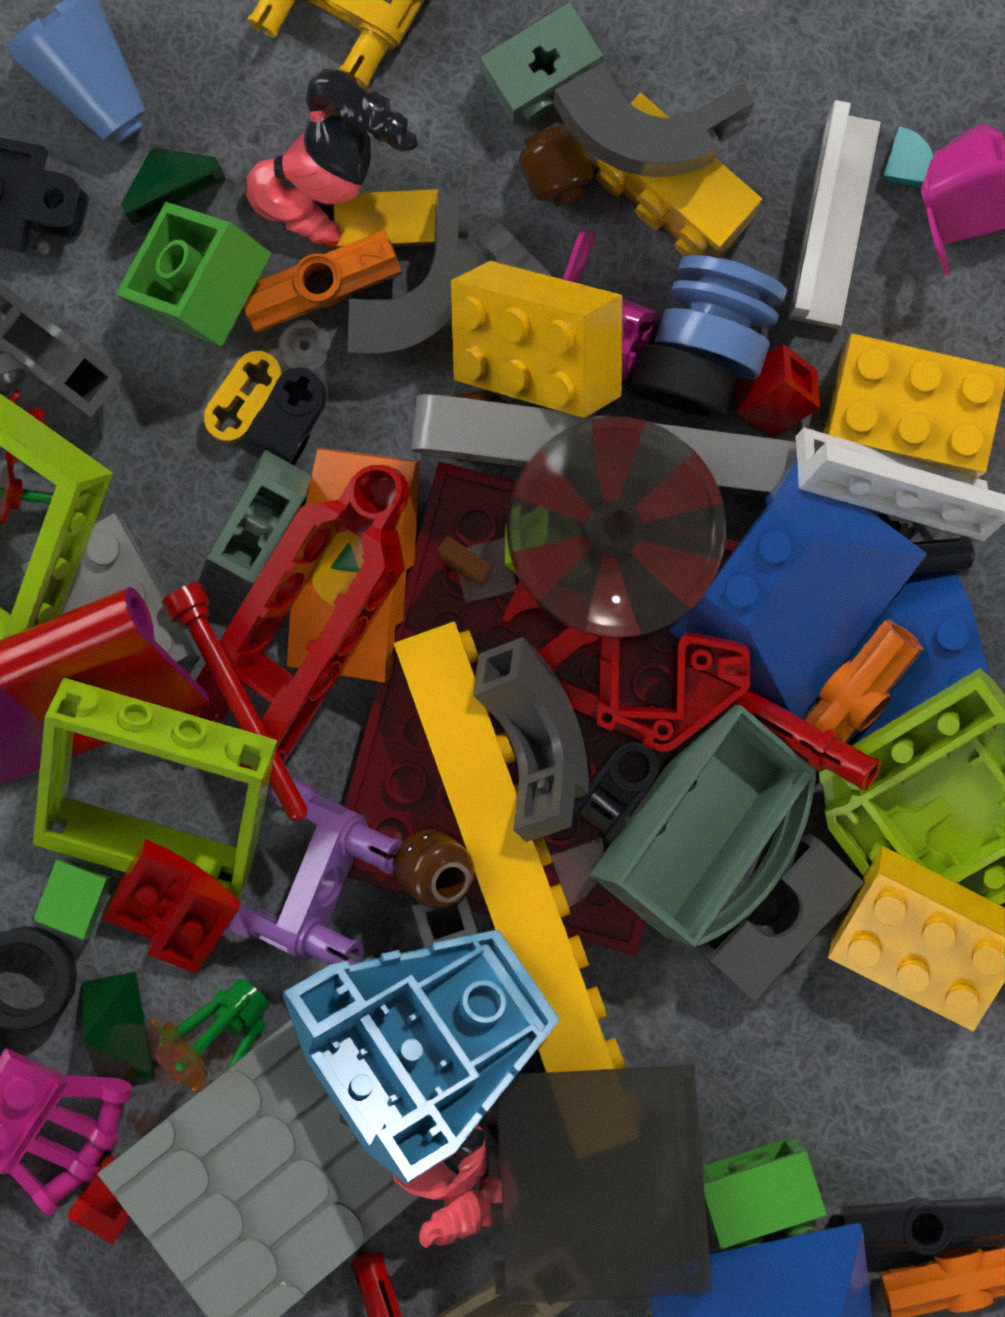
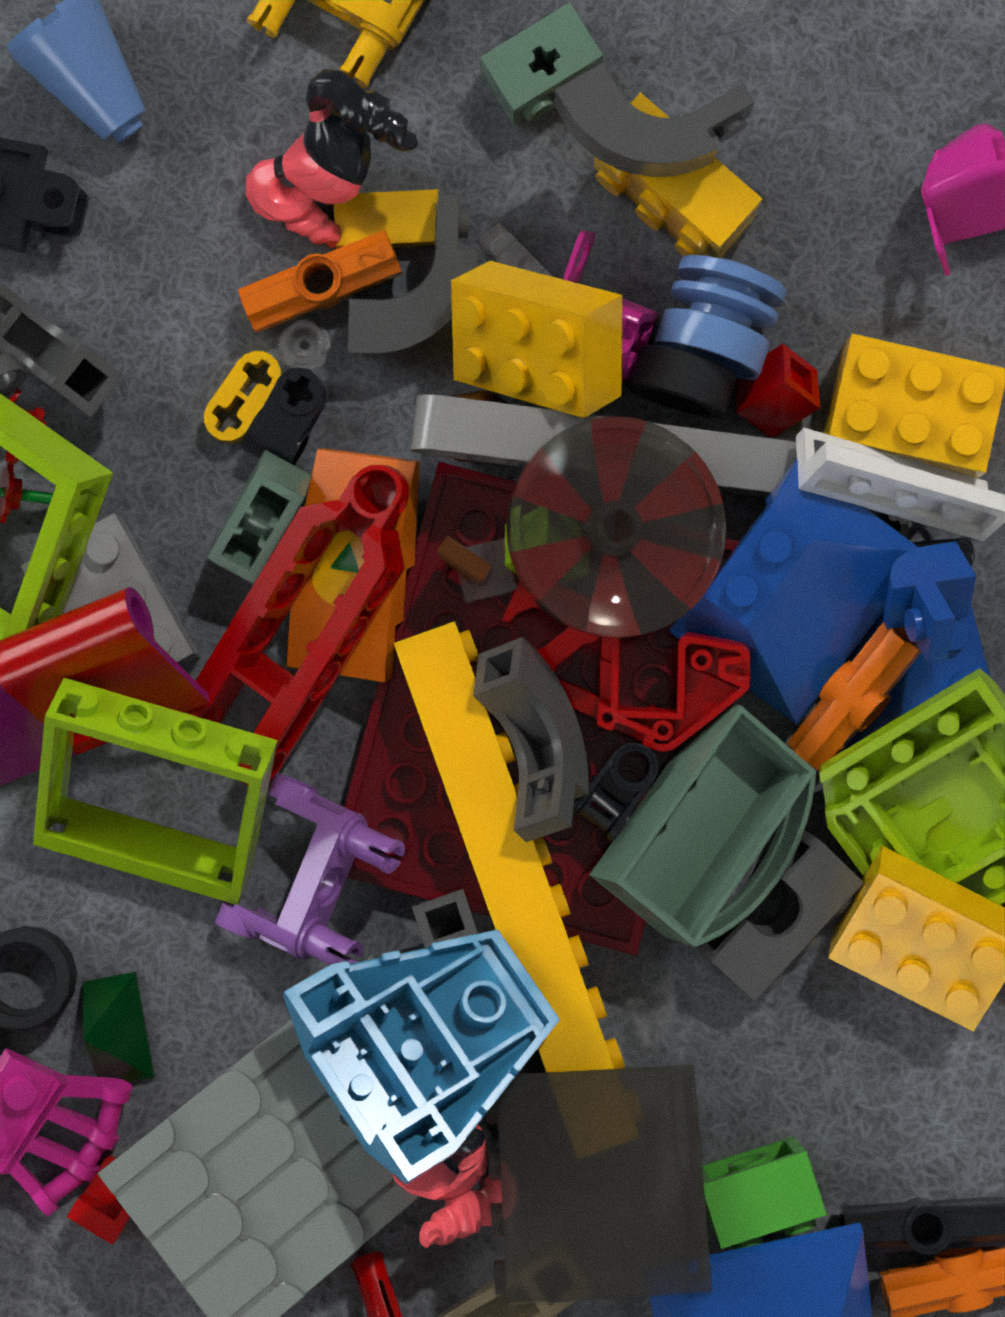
bright green panel [34,858,114,940] -> none
red slope [102,839,240,974] -> none
bright green brick [115,202,272,347] -> none
dark green slope [121,148,226,225] -> none
green plant [148,979,270,1094] -> none
red piece [161,582,308,822] -> none
reddish brown head [394,829,475,909] -> none
reddish brown head [518,124,596,208] -> none
clear tile [550,838,604,907] -> none
red pin [732,689,881,791] -> none
white fence [788,100,881,329] -> none
teal tile [884,126,934,187] -> none
none -> blue brick [884,541,976,662]

